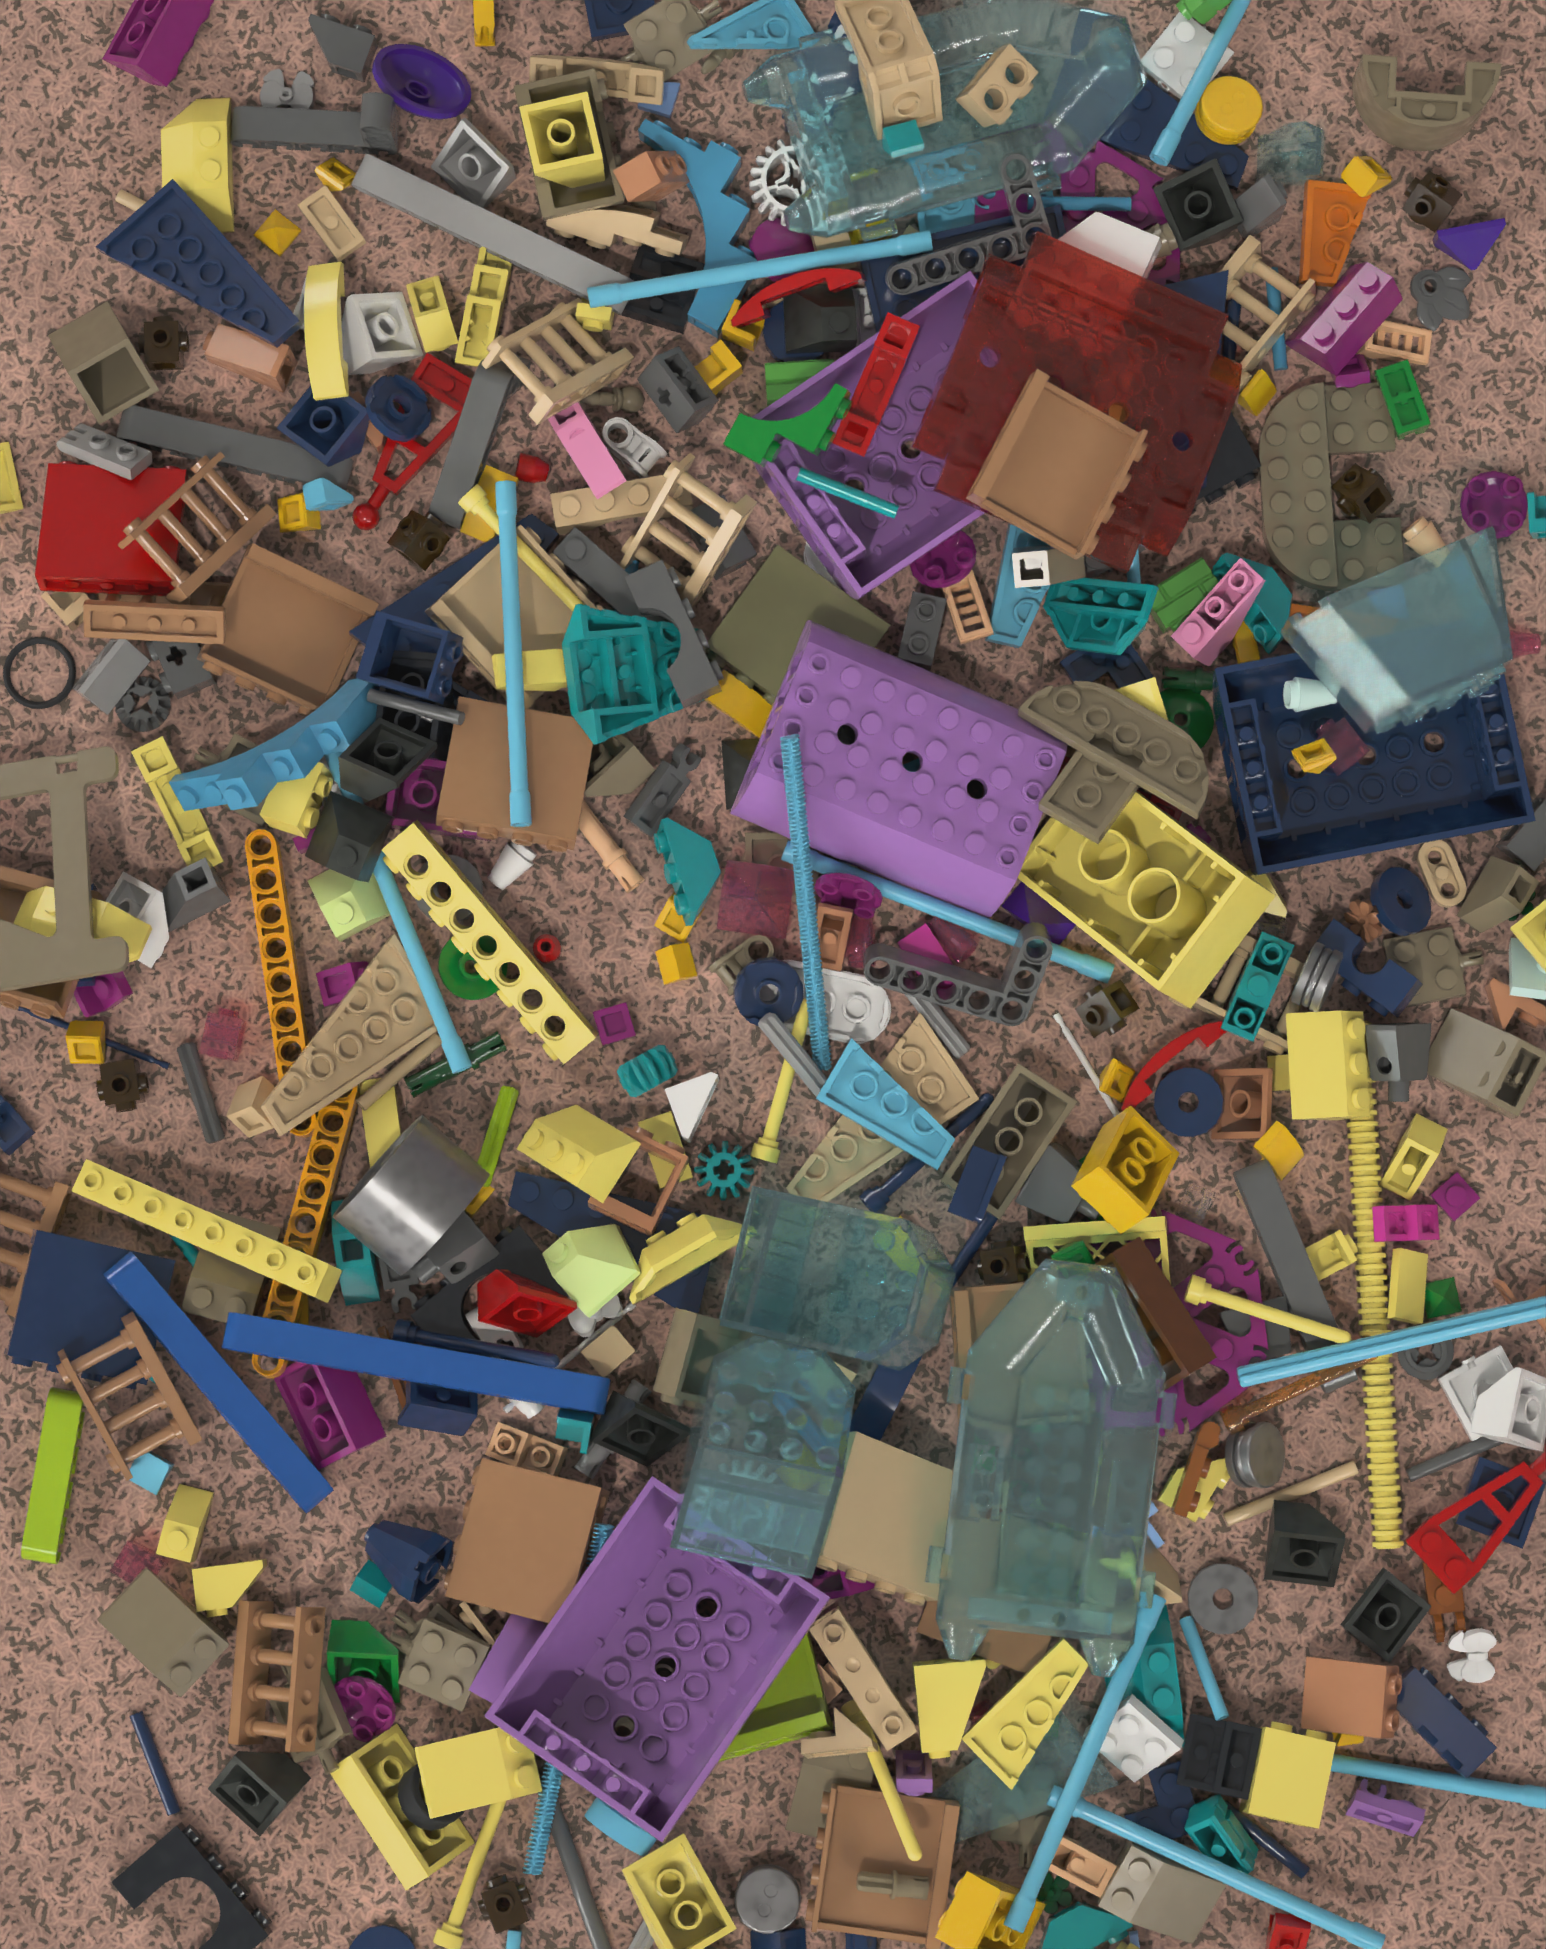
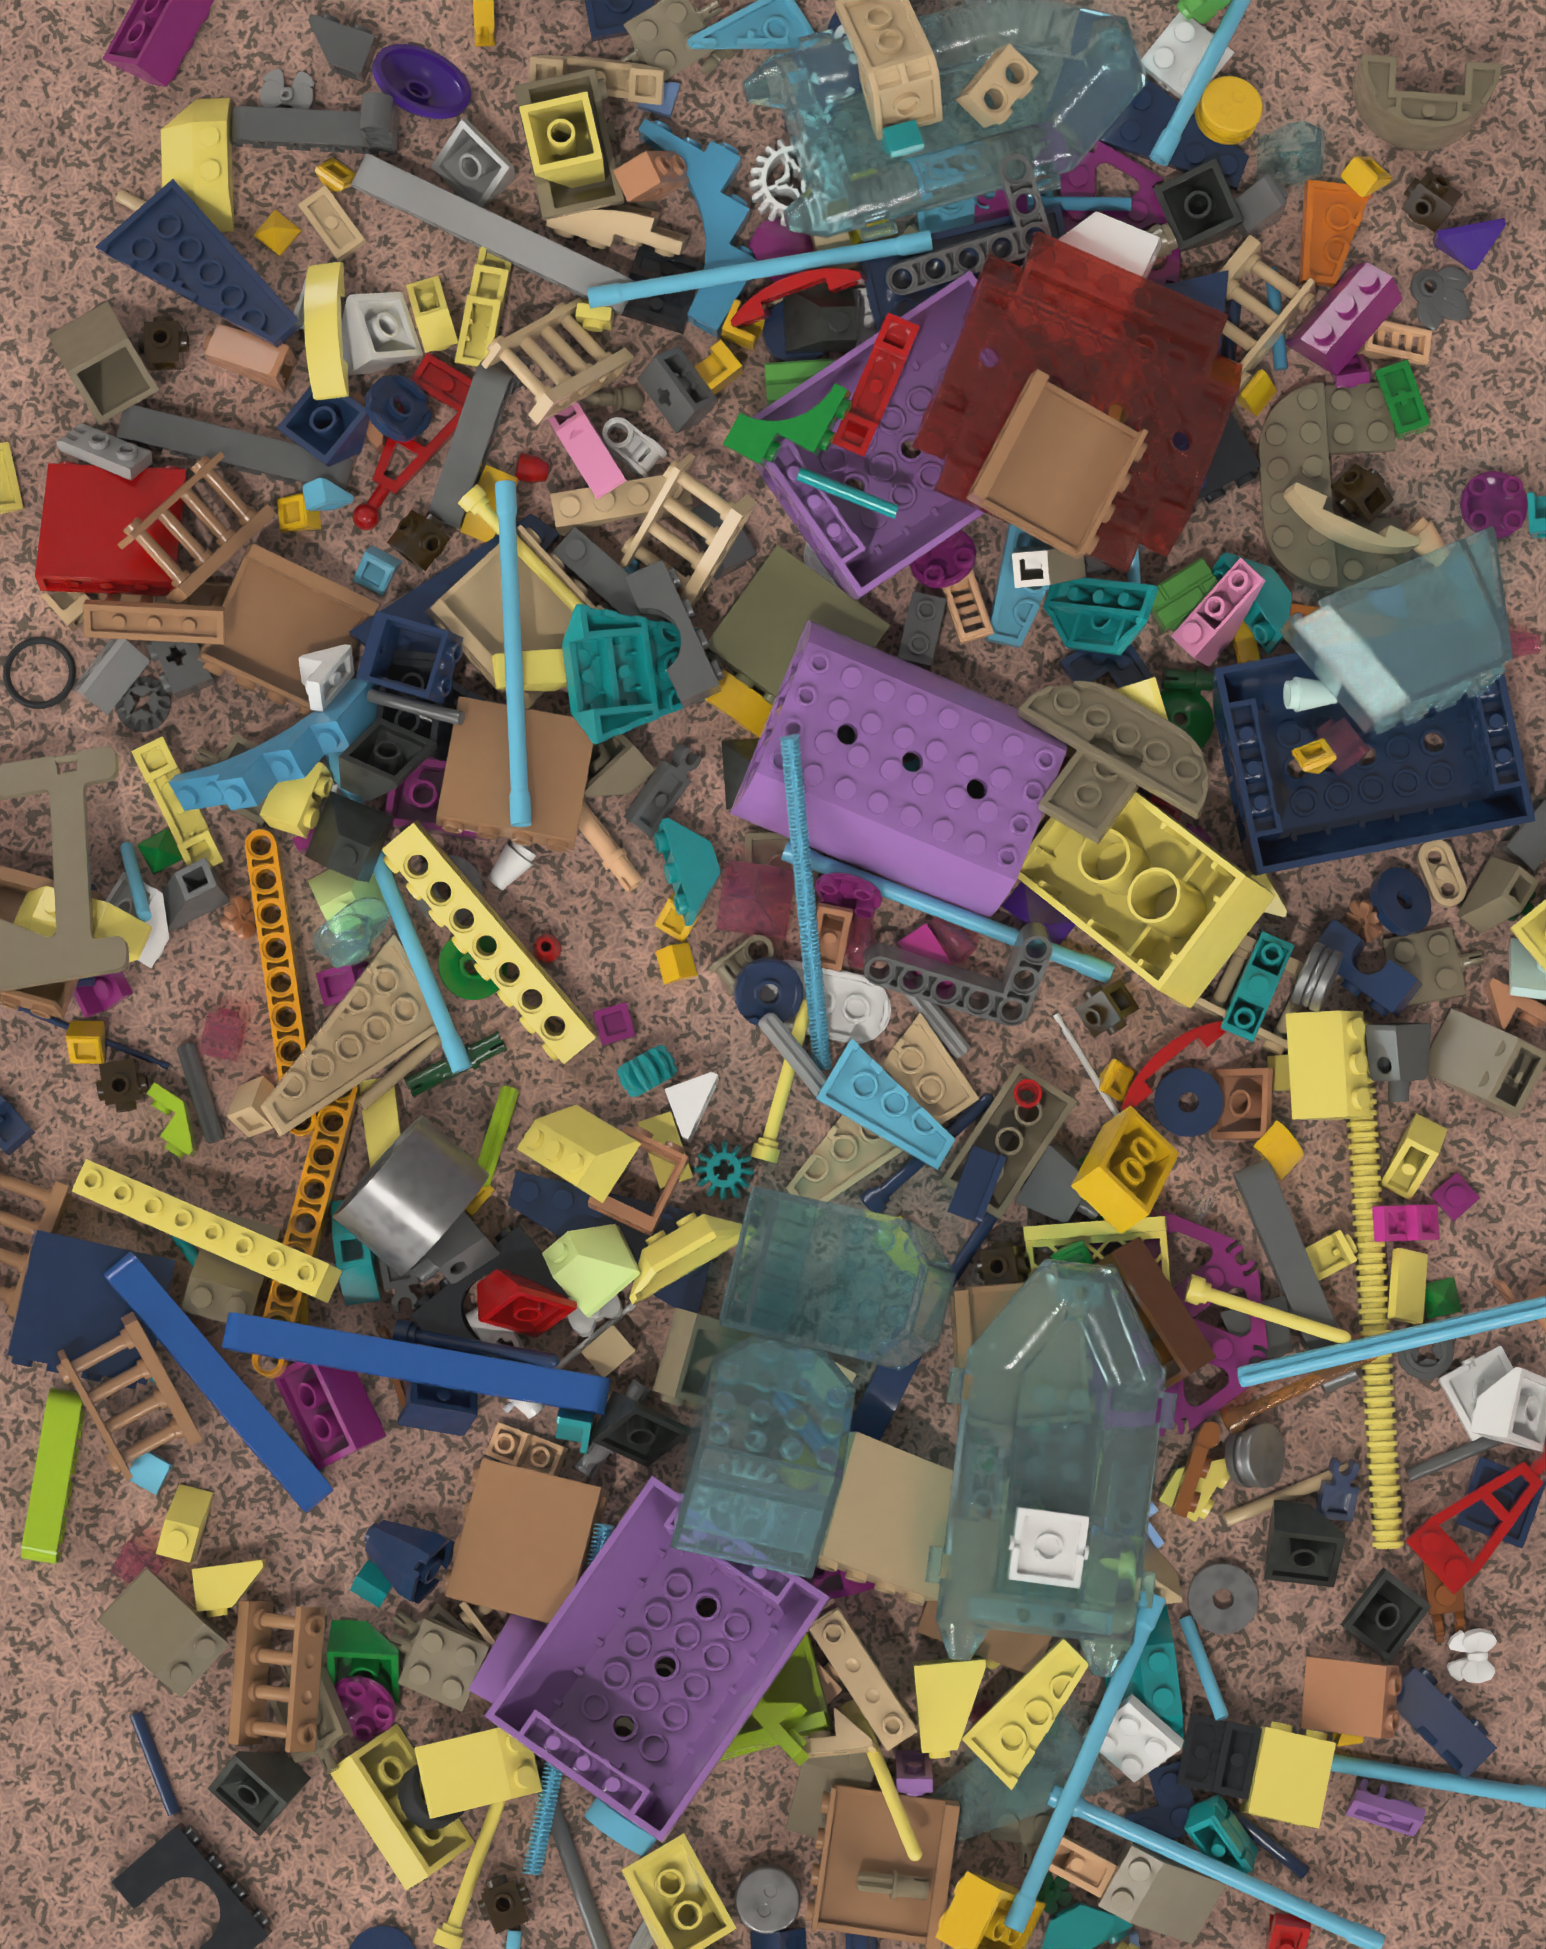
none -> medium azure bar [120,842,152,922]
none -> green slope [137,828,183,875]
none -> lime slope [147,1082,197,1159]
none -> nougat plant [220,895,256,940]
none -> white slope [299,644,355,712]
none -> clear light blue piece [312,897,389,968]
none -> medium azure slope [353,545,402,597]
none -> lime slope [751,1703,810,1767]
none -> white plate [1007,1506,1089,1589]
none -> red hose [1013,1079,1042,1109]
none -> tan slope [1283,482,1421,554]
none -> dark blue plate [1316,1457,1359,1522]

